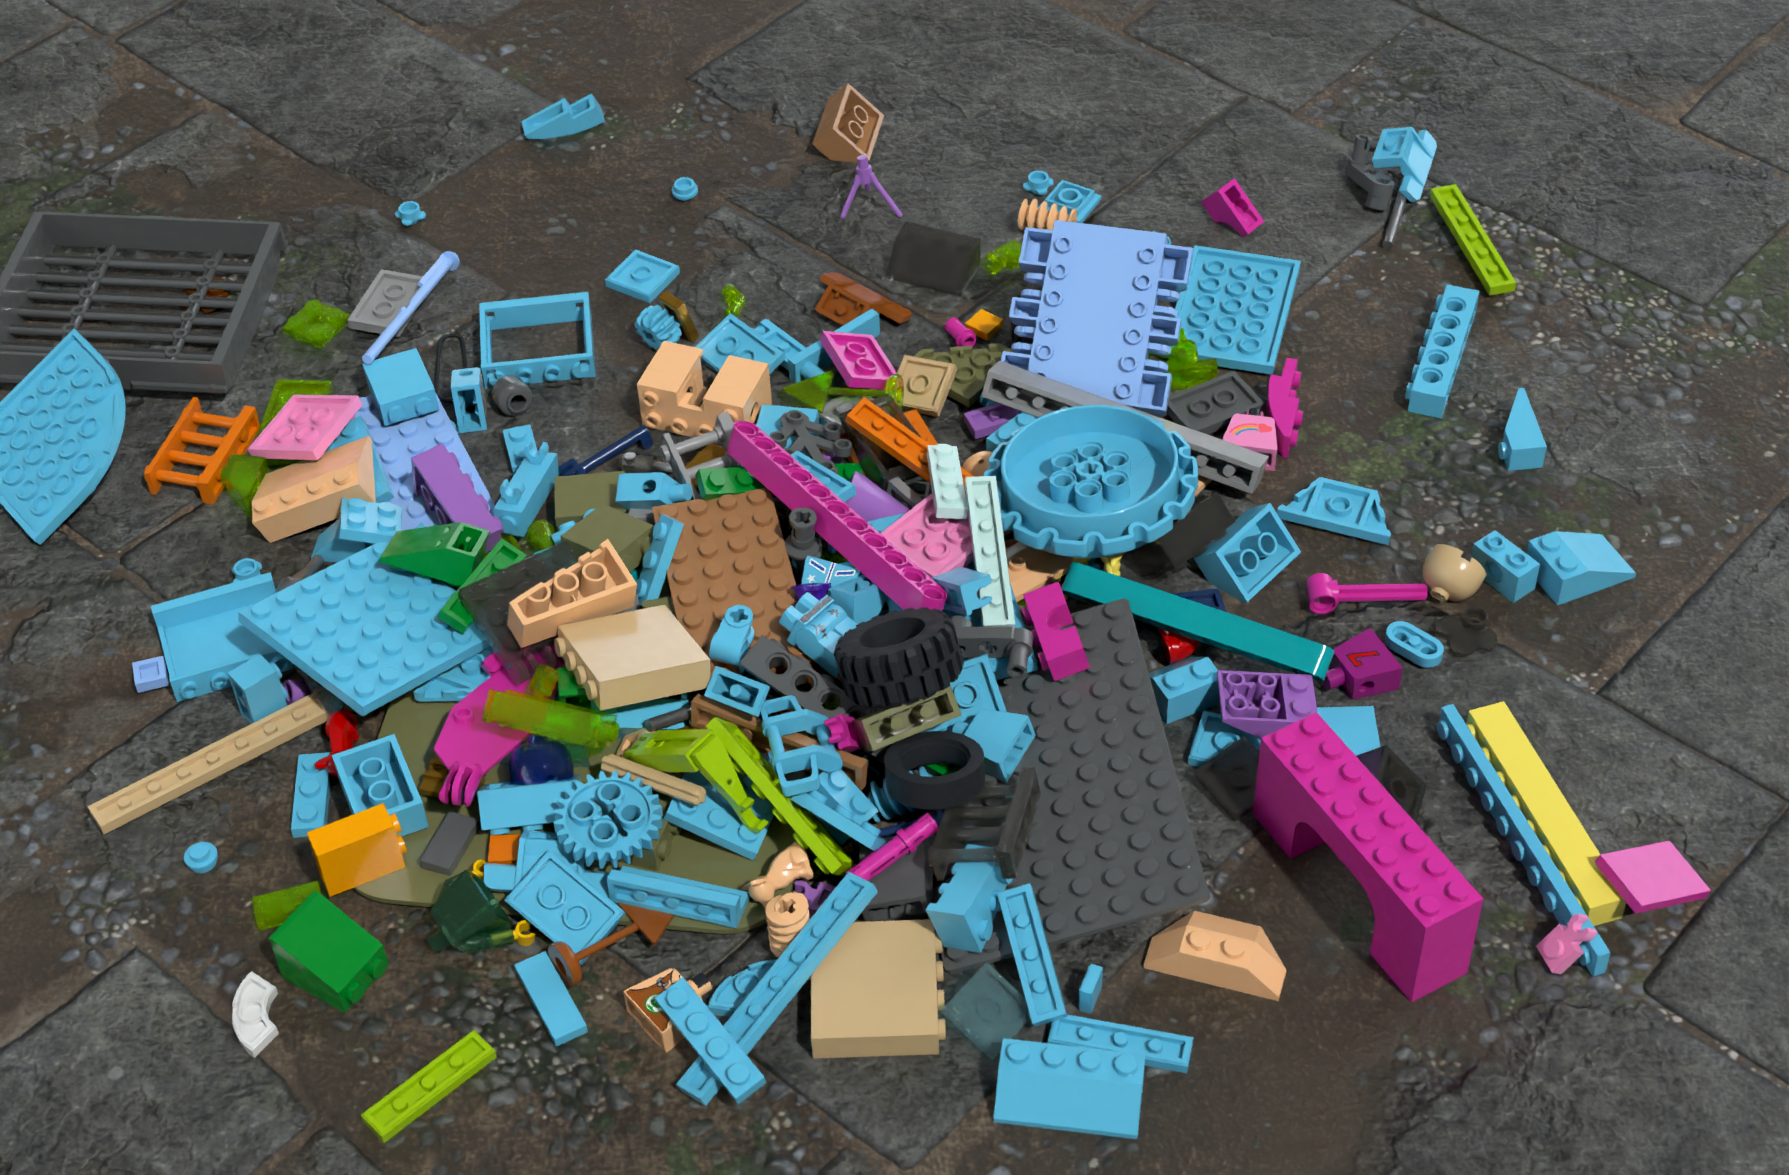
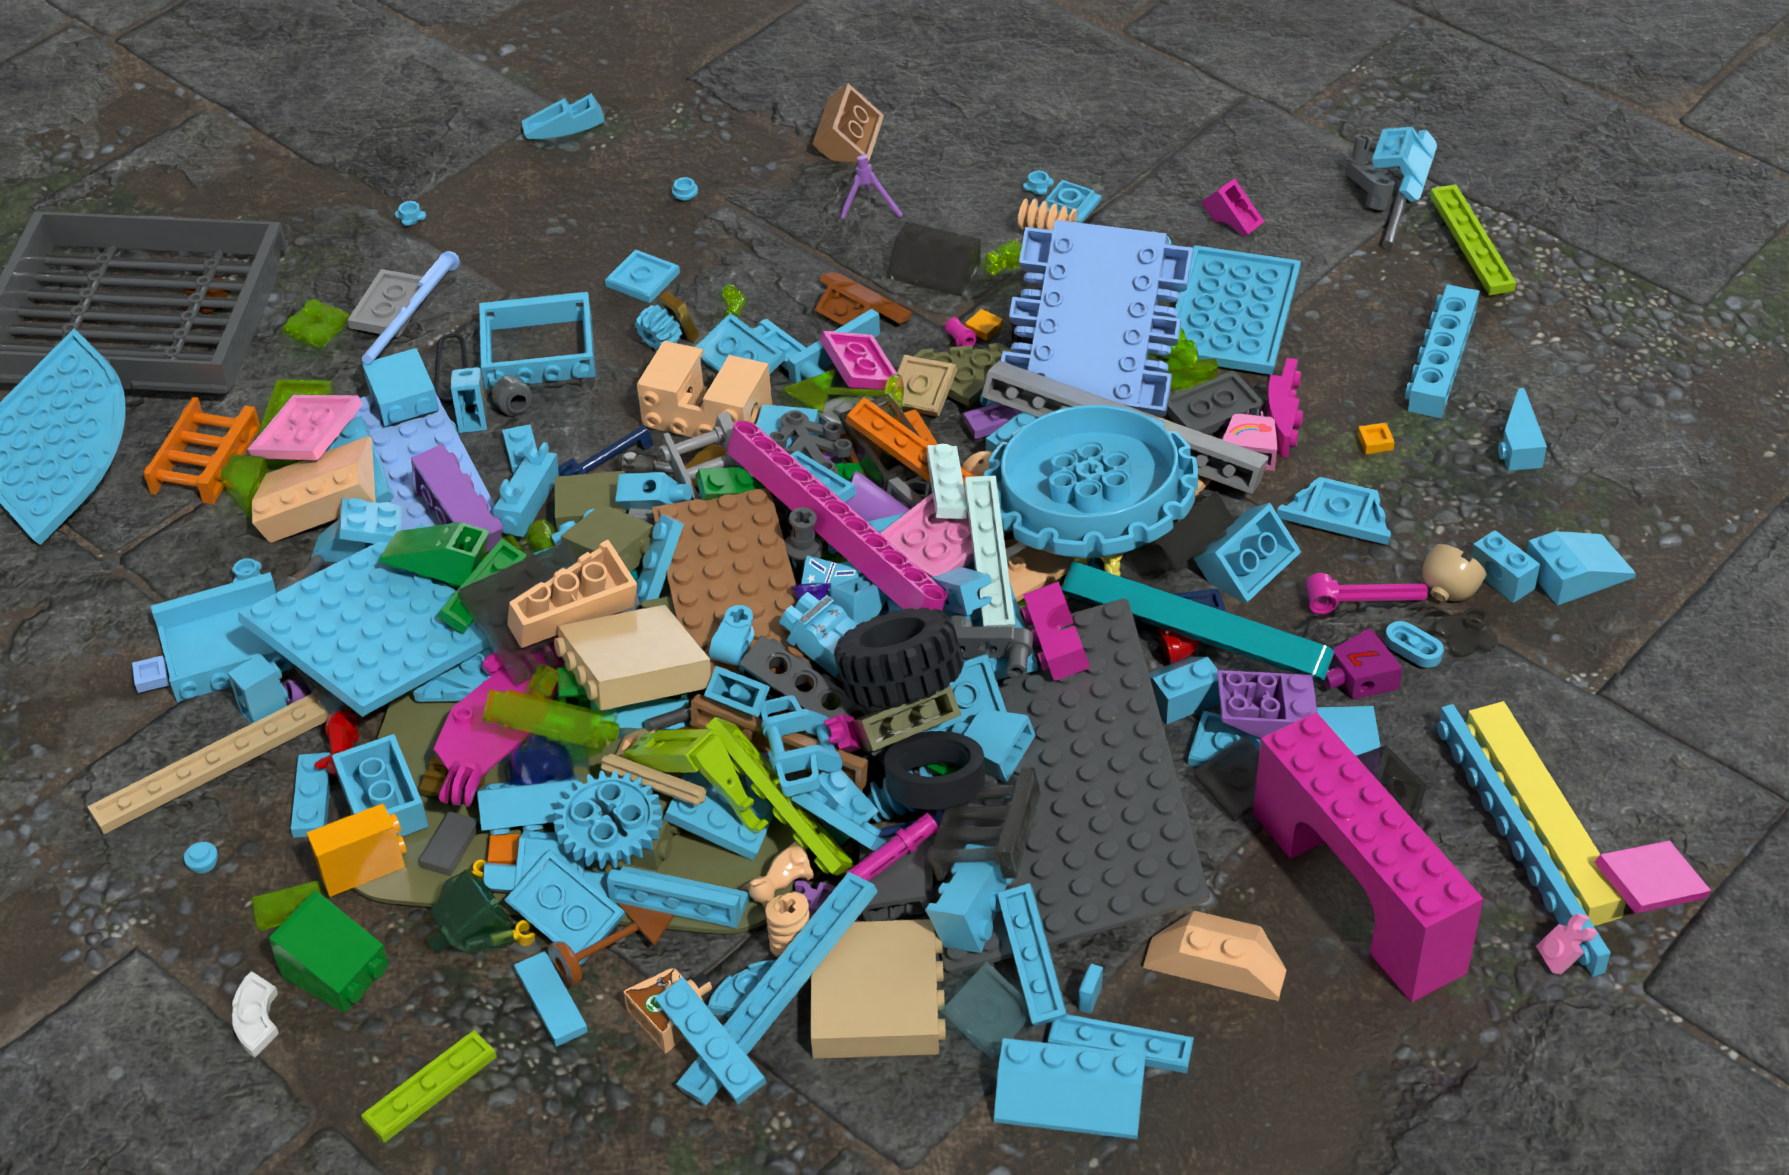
none -> light orange tile [1357,423,1395,454]

